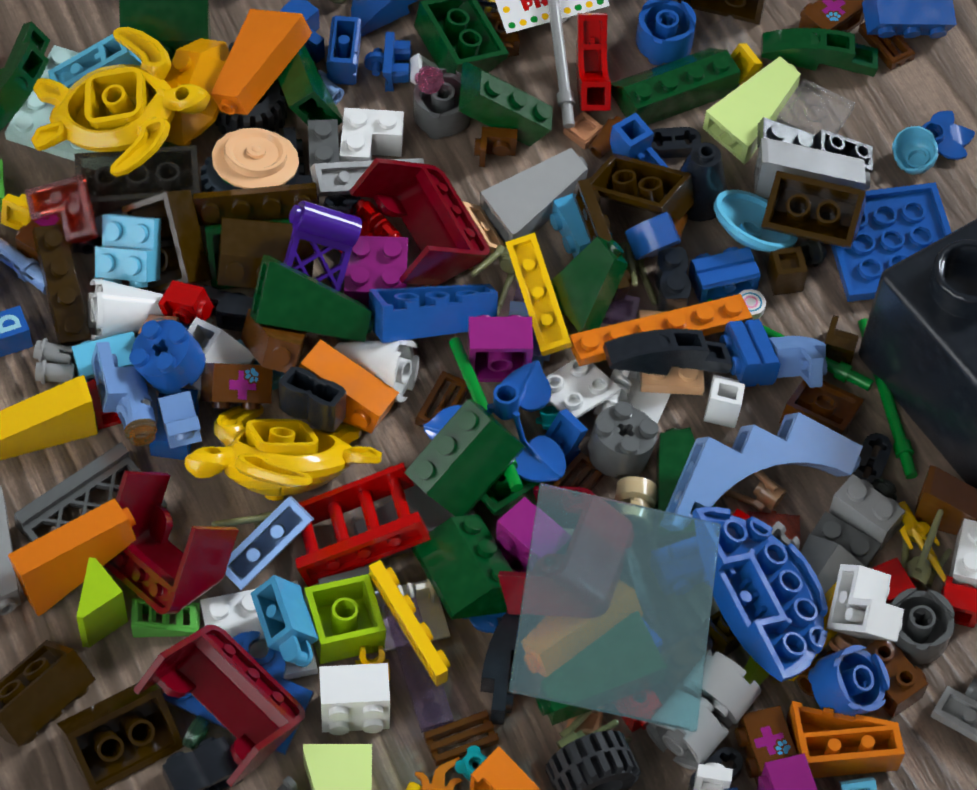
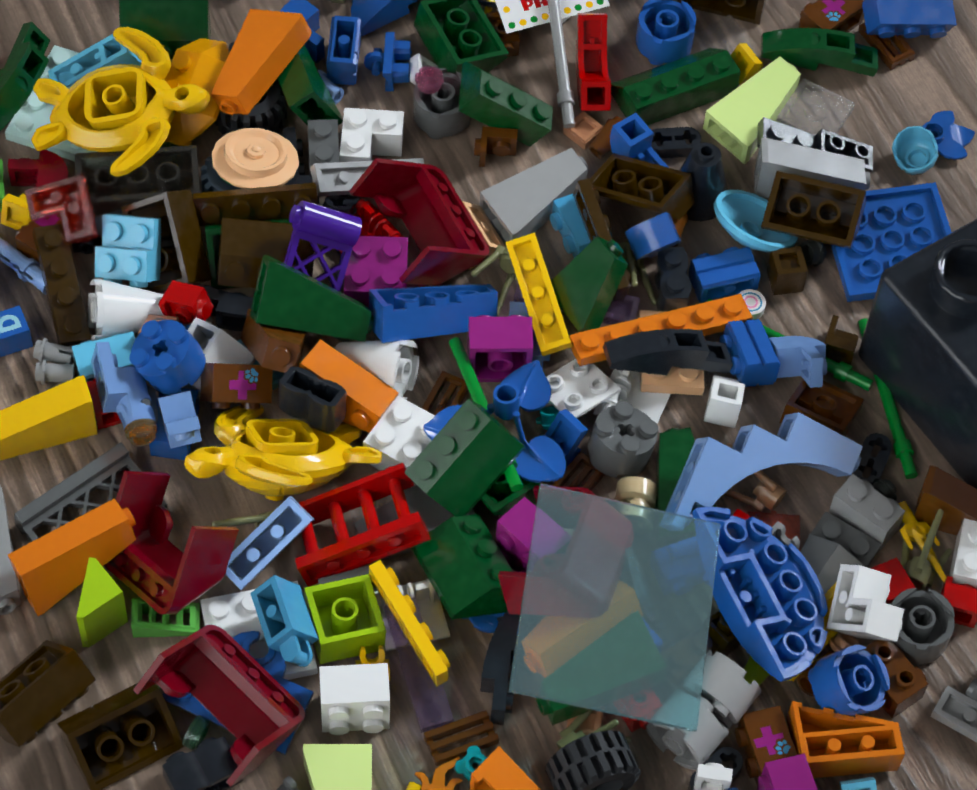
none -> dark red brick [8,150,71,207]
none -> white brick [363,396,435,488]

